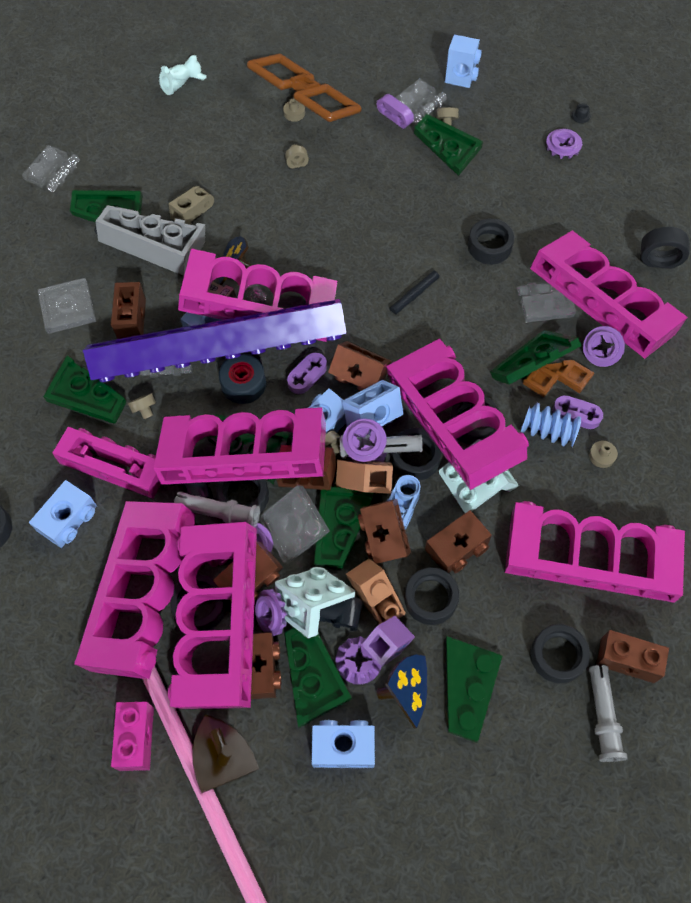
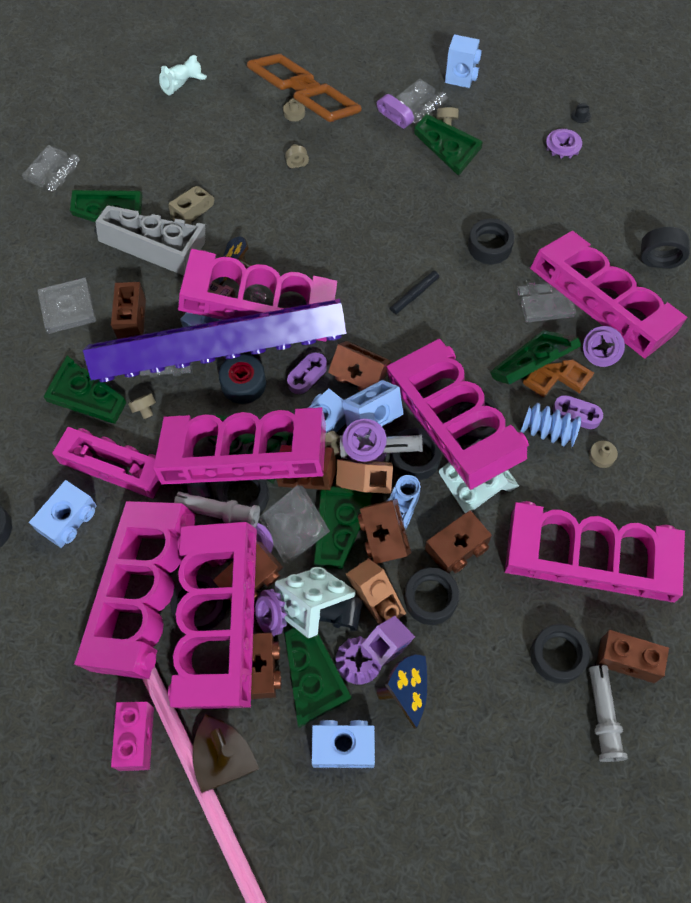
dark green wing [446,636,503,743] -> none

